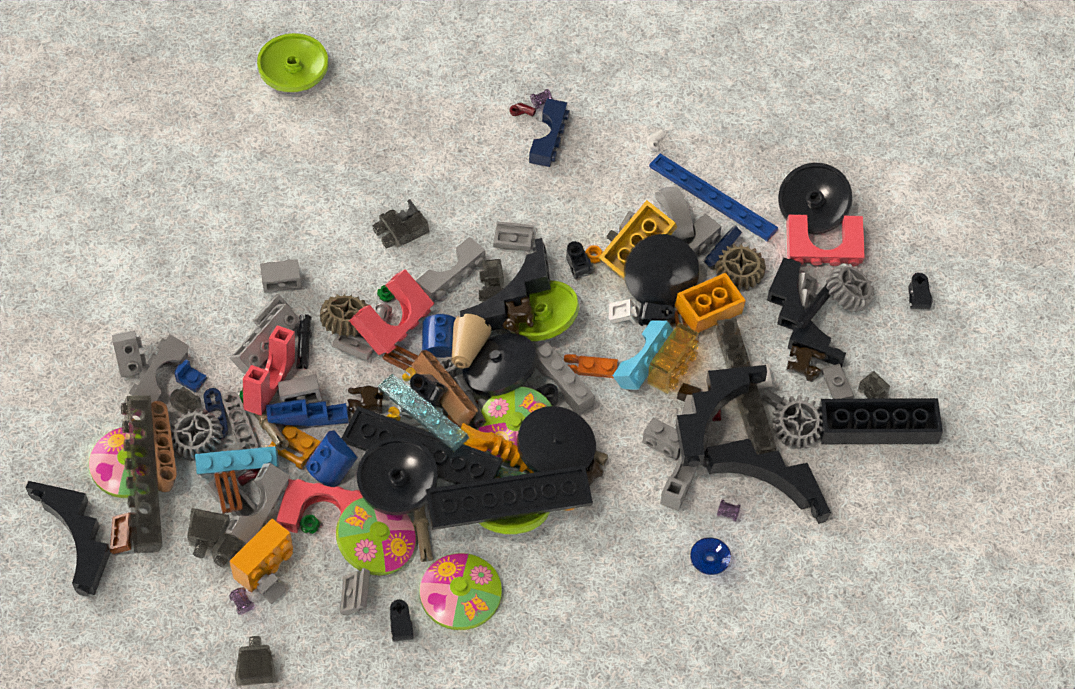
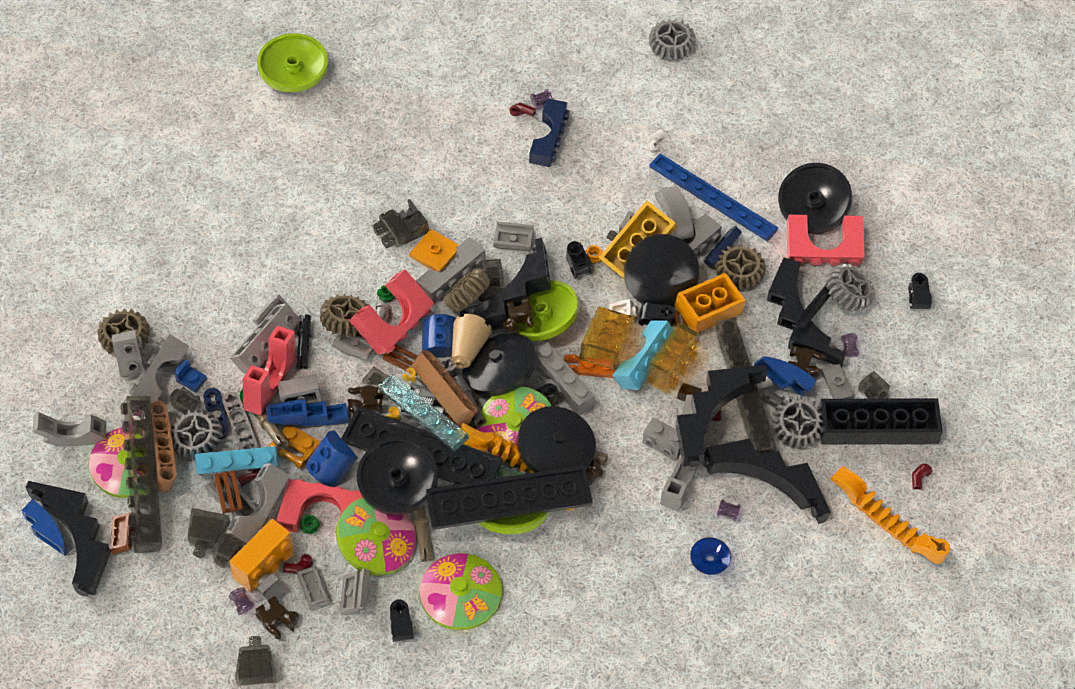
light grey brick [260,259,301,293] -> none
black piece [410,374,448,407] -> none
light grey slope [798,273,817,309] -> none
none -> blue slope [21,499,68,556]
none -> light grey arch [32,412,107,446]
none -> dark tan gear [97,308,150,357]
none -> dark brown animal [255,596,299,639]
none -> dark red arm [283,554,313,574]
none -> light grey plate [297,566,329,610]
none -> clear smoke tile [362,367,389,386]
none -> light orange plate [409,229,459,272]
none -> dark tan gear [443,268,490,313]
none -> clear yellow brick [579,306,635,370]
none -> light grey gear [649,19,696,61]
none -> blue slope [753,356,817,396]
none -> light orange piece [830,466,950,564]
none -> clear purple bush [841,333,859,357]
none -> dark red arm [912,463,932,490]

